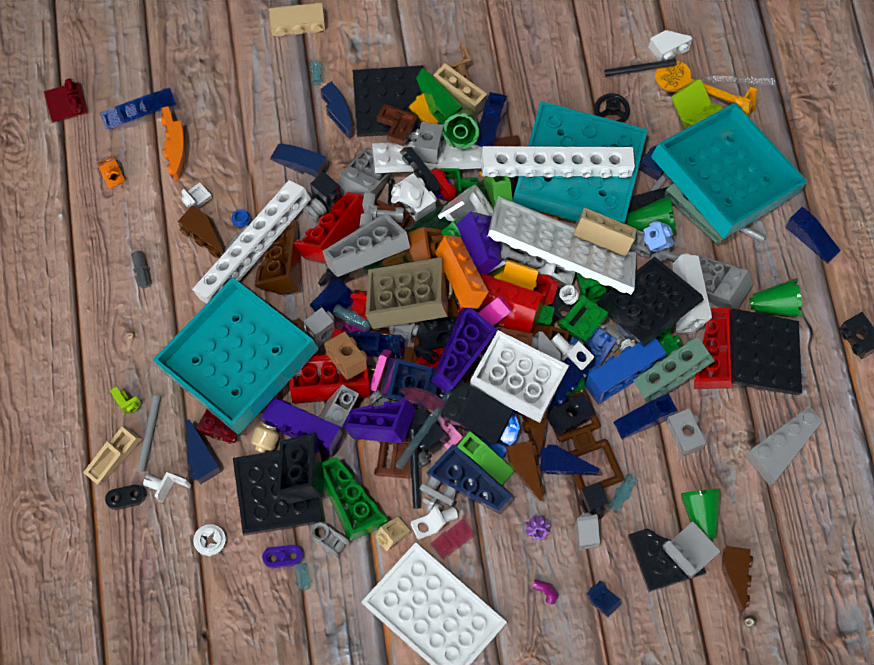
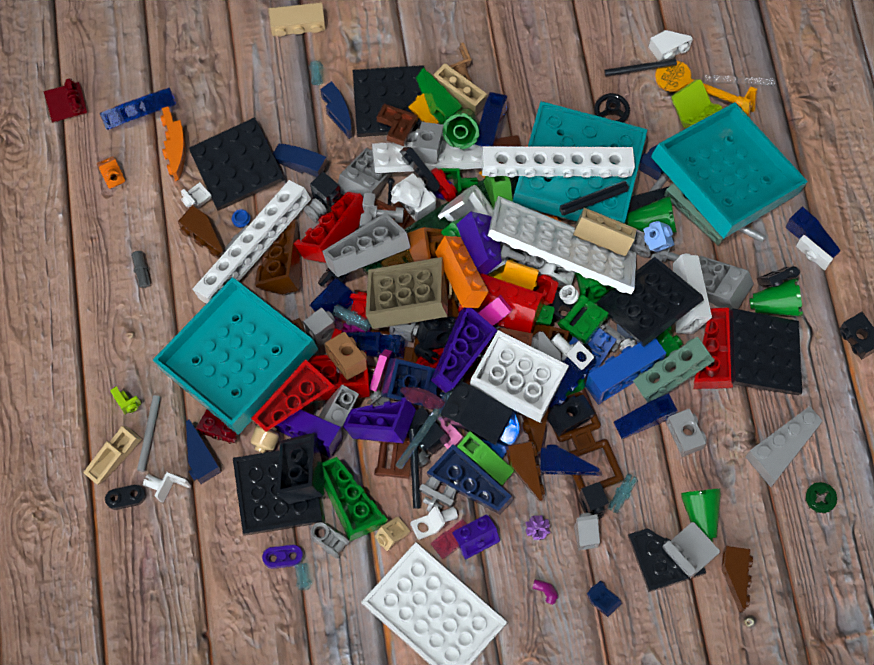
white gear [193,524,226,557] -> none
none -> black plate [189,117,285,211]
none -> red wedge [251,359,335,432]
none -> dark purple bracket [452,514,500,560]
none -> black axle [559,181,629,216]
none -> black plate [756,266,800,287]
none -> white plate [796,235,833,270]
none -> dark green gear [805,482,837,514]

